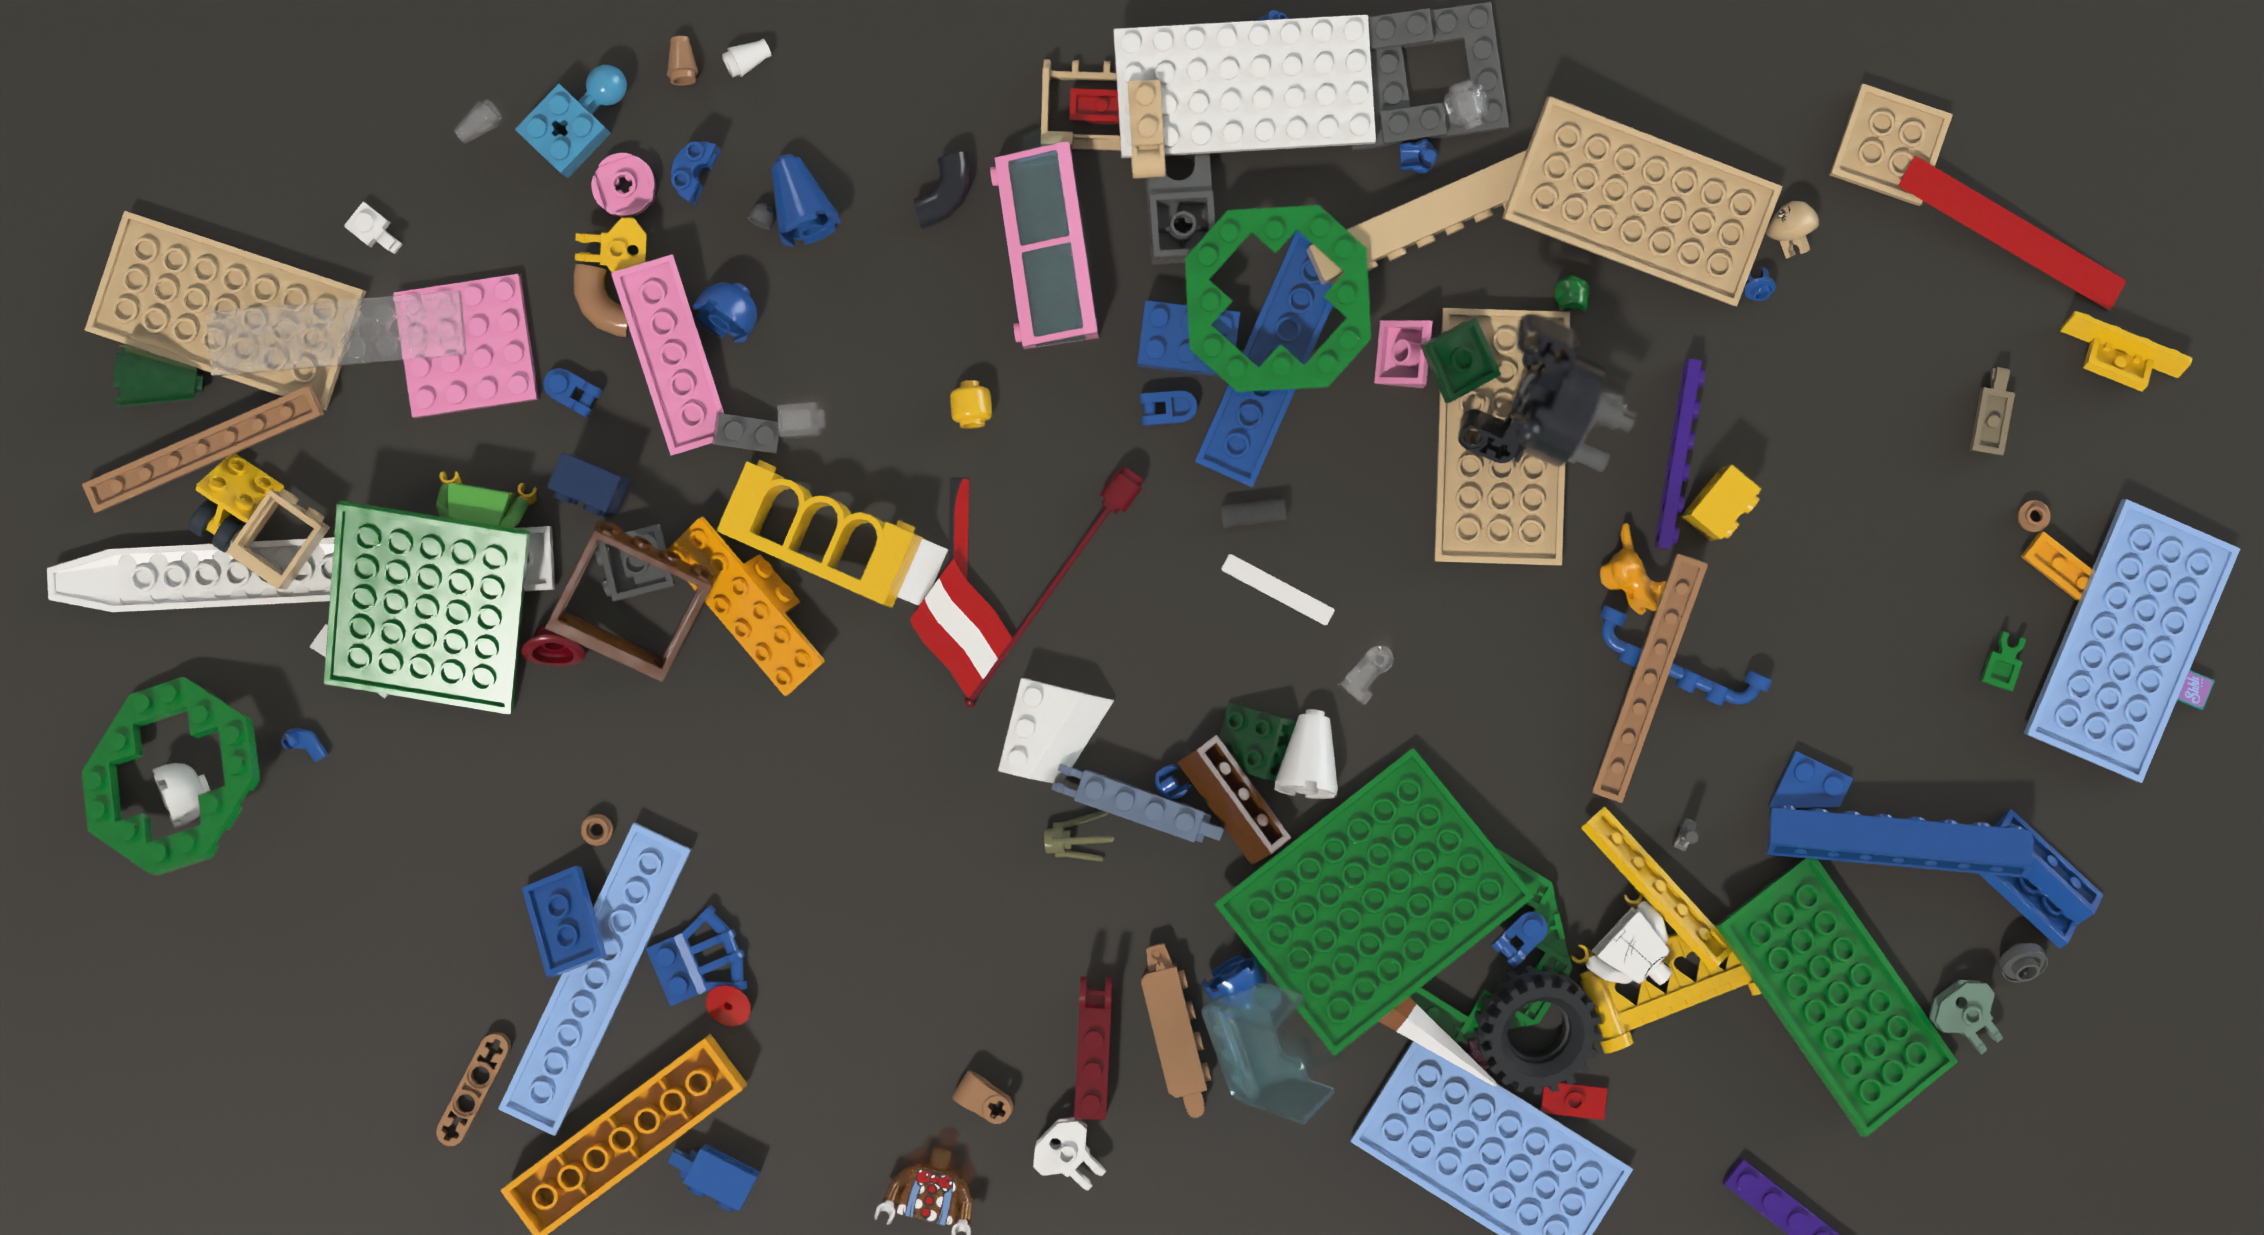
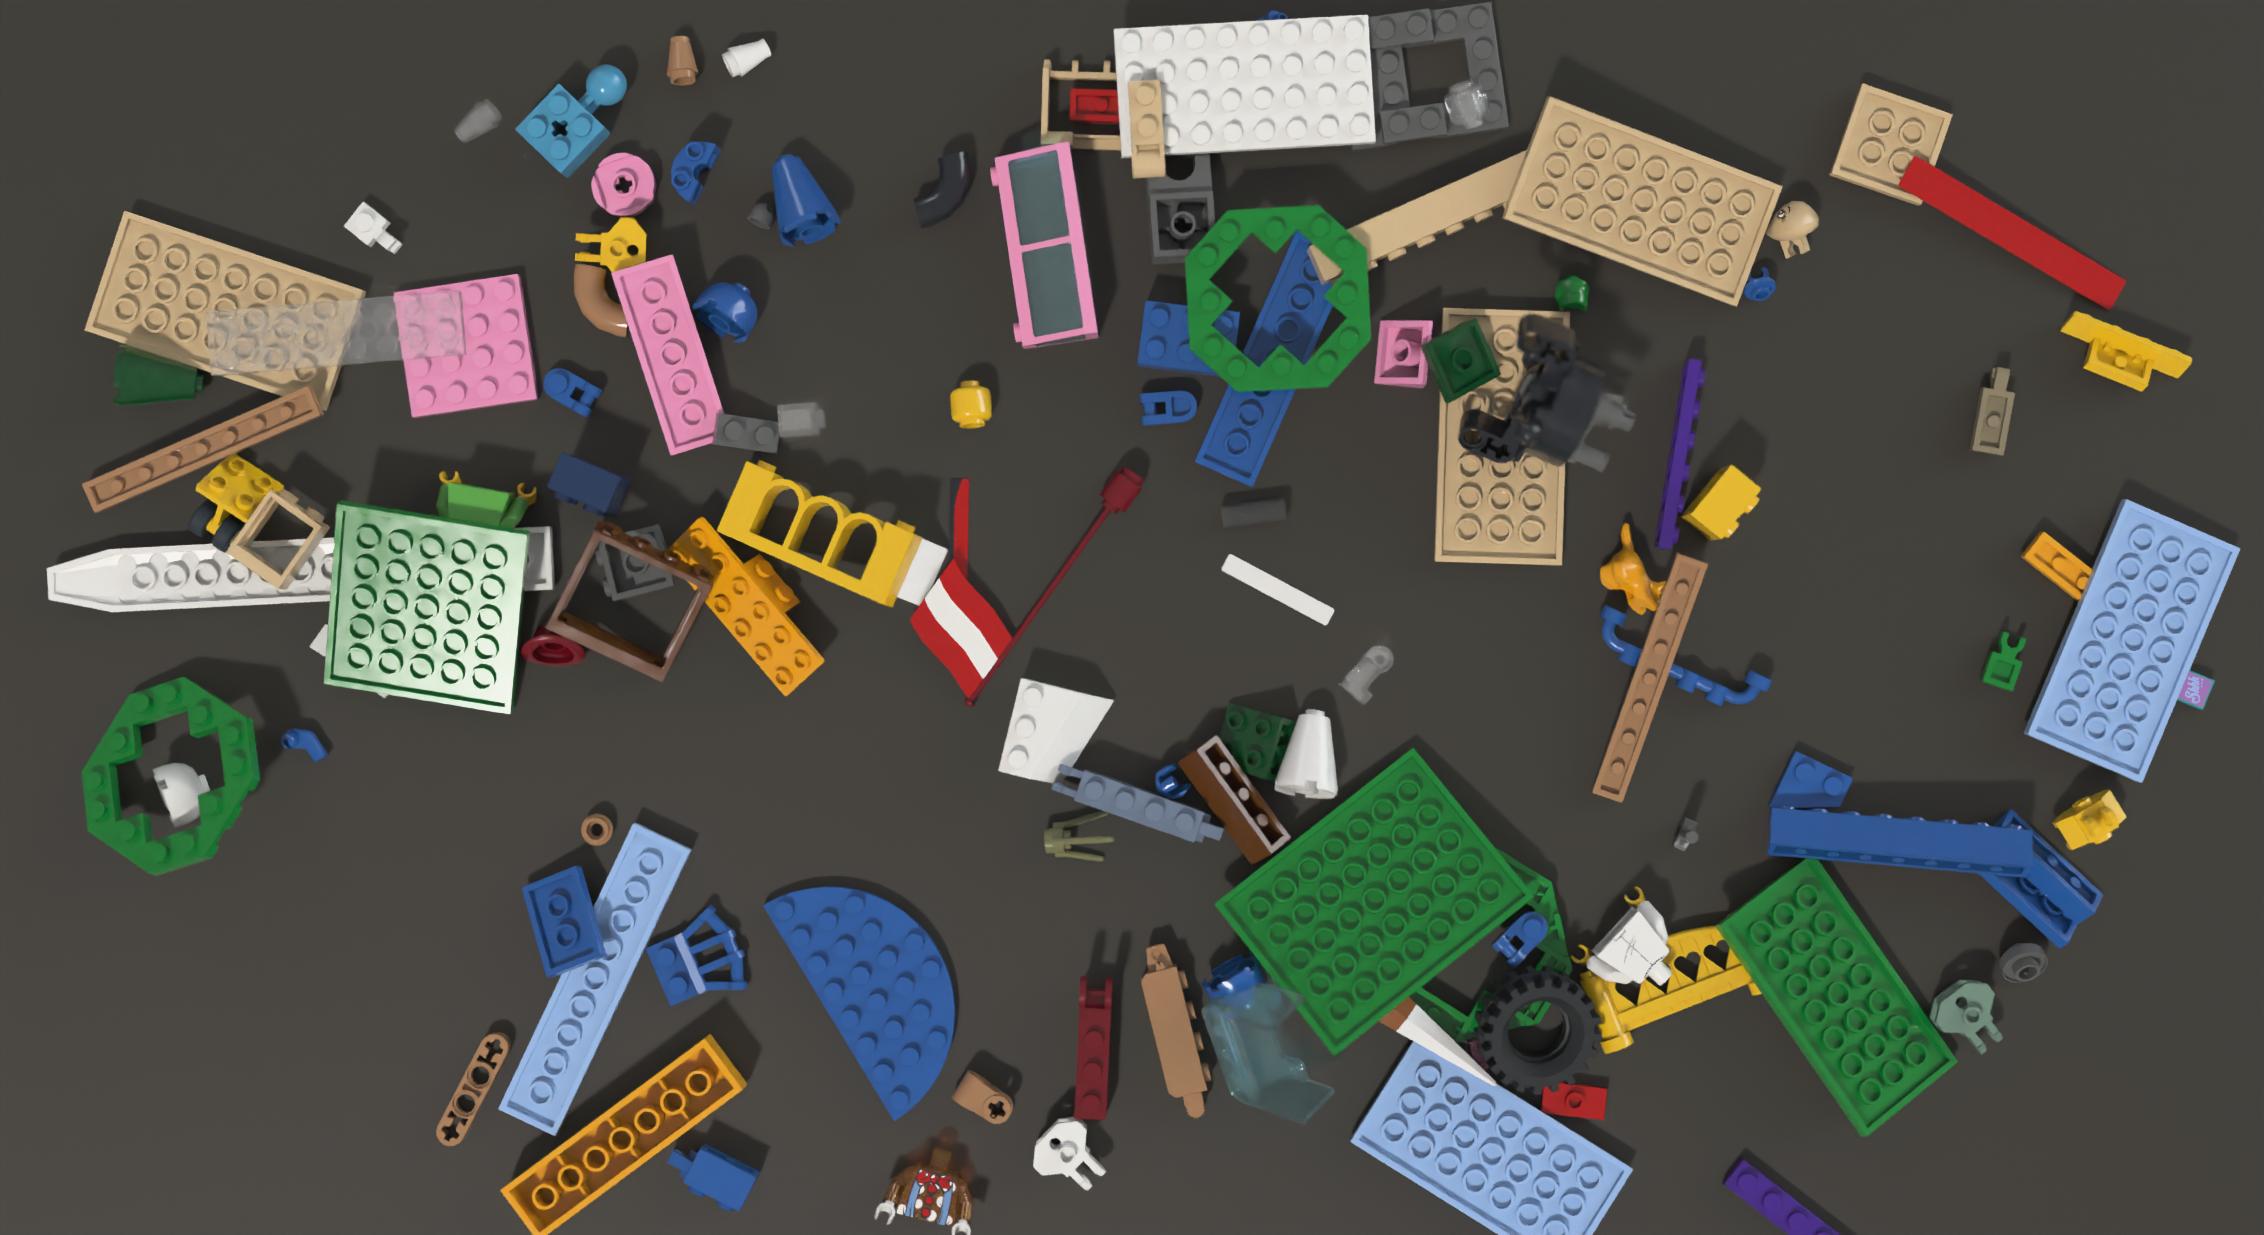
red piece [706,985,751,1027] -> none
blue arm [1399,138,1438,173] -> none
yellow plate [1581,806,1733,971] -> none
medium nougat plate [2017,500,2050,532] -> none
none -> blue plate [763,886,956,1121]
none -> yellow hinge [2052,789,2126,850]

